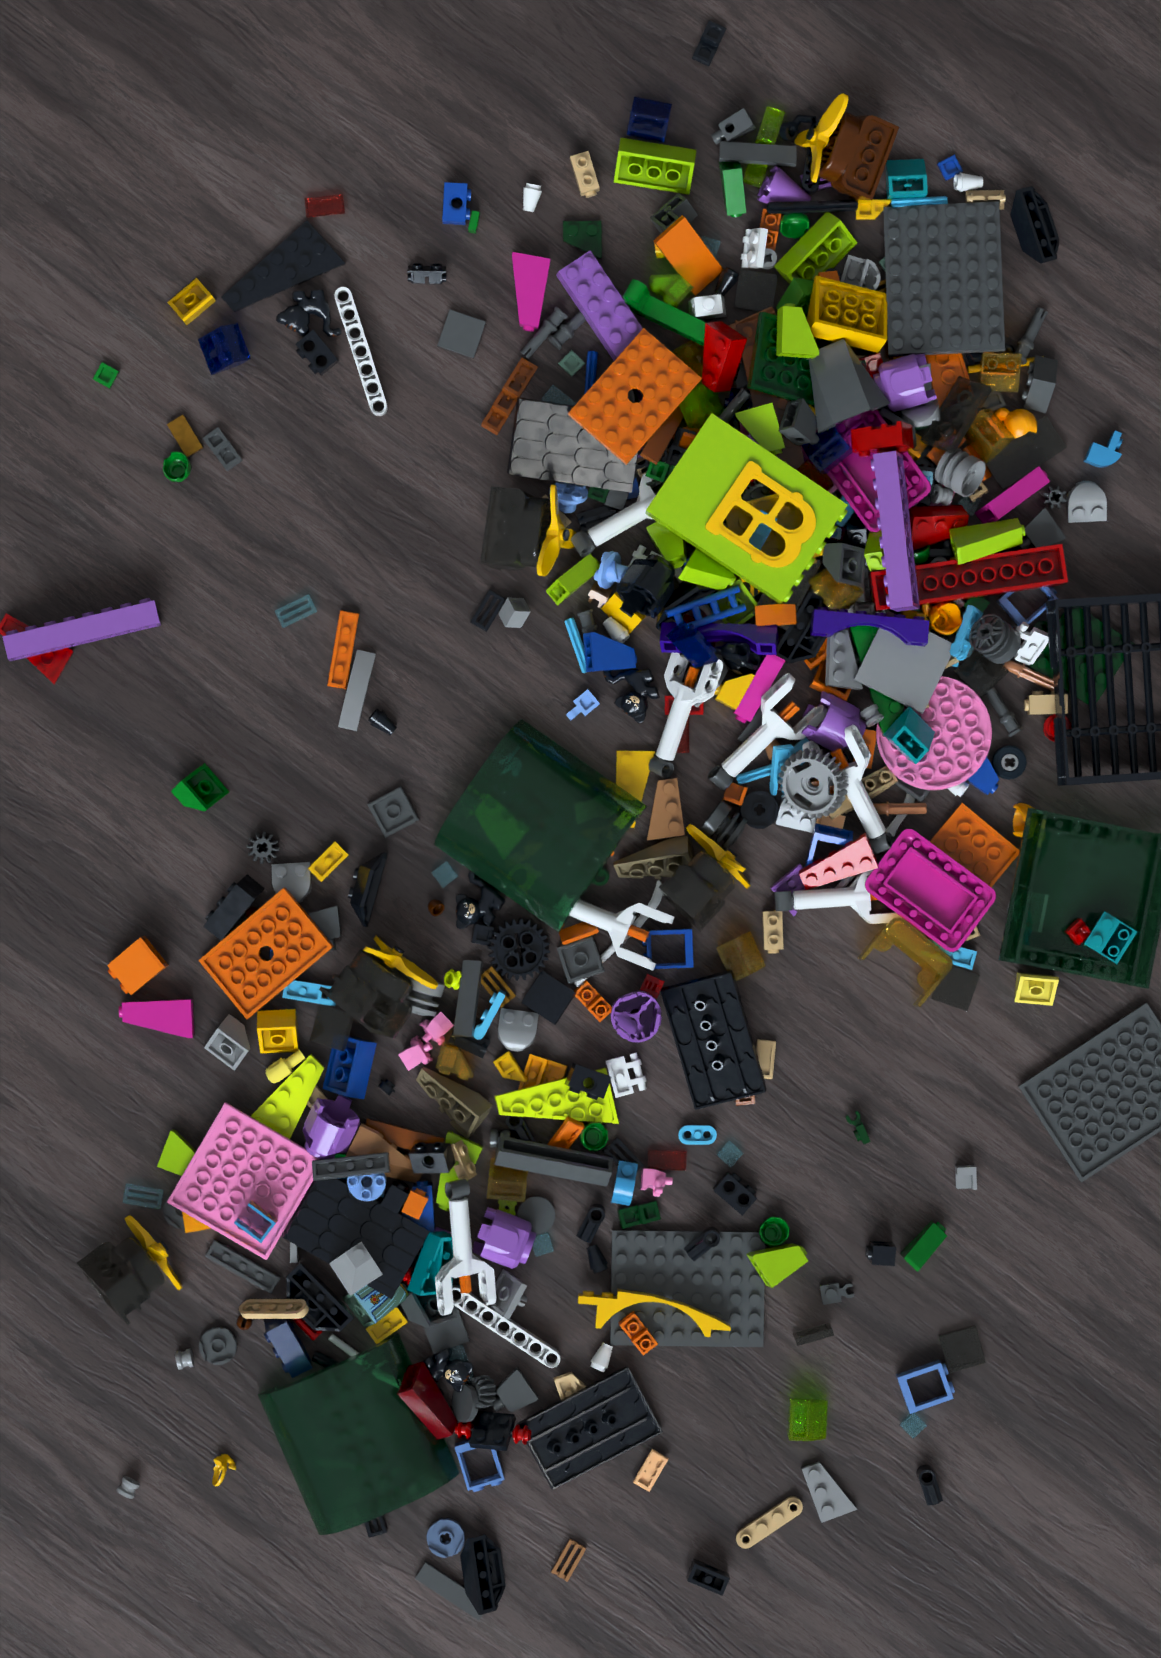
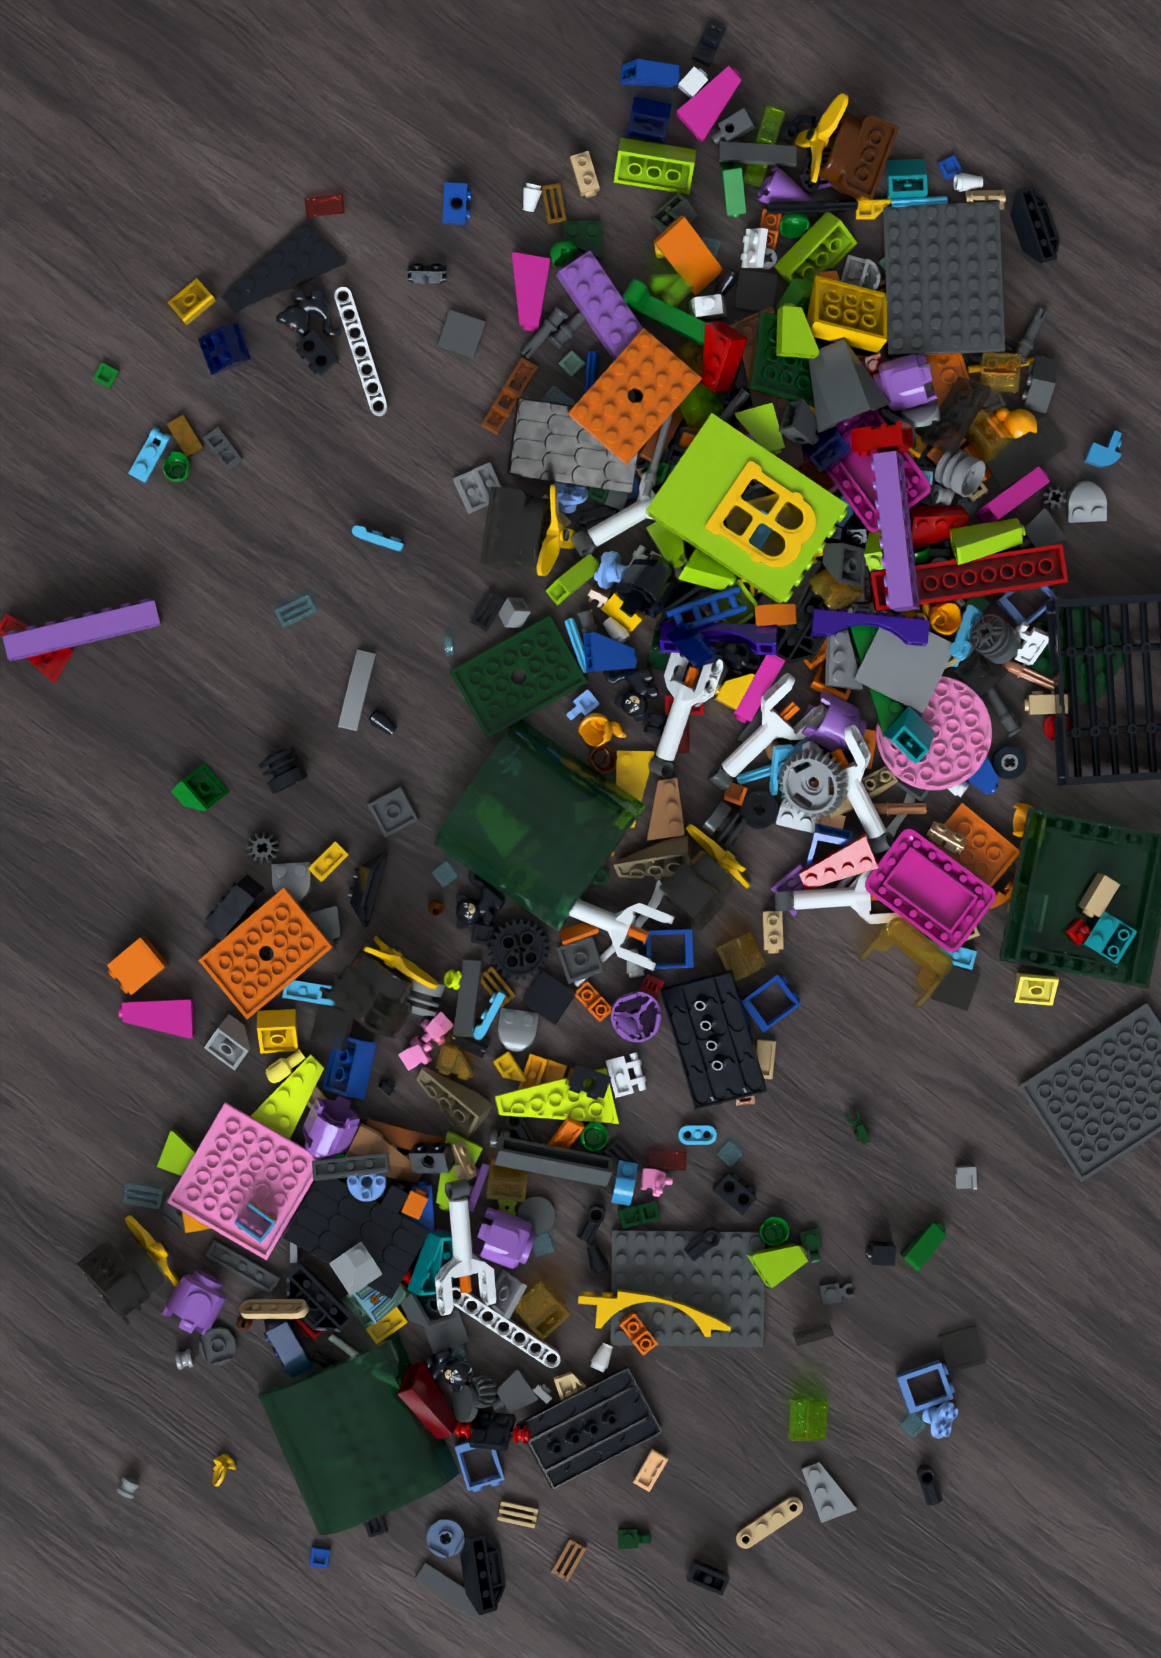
orange tile [327,610,359,689] -> none
green tile [468,210,480,234] -> none
light grey wheel [860,704,884,727] -> none
none -> medium azure plate [128,427,172,483]
none -> medium lavender piece [162,1269,227,1335]
none -> black wheel [258,747,308,794]
none -> blue tile [309,1545,331,1568]
none -> medium azure hinge [352,525,405,552]
none -> clear light blue tile [444,636,454,656]
none -> dark green plate [450,616,588,739]
none -> light grey slope [453,462,506,514]
none -> medium lavender wing [468,1164,490,1212]
none -> tan tile [497,1500,539,1528]
none -> clear yellow slope [515,1281,571,1340]
none -> light grey plate [533,1382,552,1404]
none -> pearl gold tile [541,183,567,225]
none -> green hair [549,239,579,267]
none -> light orange hair [578,713,626,747]
none -> reddish brown hair [588,745,618,774]
none -> dark green plate [618,1528,651,1549]
none -> blue slope [620,59,681,88]
none -> white cone [626,949,645,978]
none -> light grey bar [642,413,673,498]
none -> black wheel [644,713,666,736]
none -> clear green slope [647,630,669,671]
none -> dark pink slope [676,66,742,144]
none -> white brick [678,67,709,99]
none -> blue window [741,973,801,1033]
none -> dark green plate [799,1228,822,1263]
none -> light blue plate [922,1401,958,1439]
none -> tan hinge [926,821,967,854]
none -> orange slope [989,880,1022,909]
none -> tan brick [1078,873,1120,918]

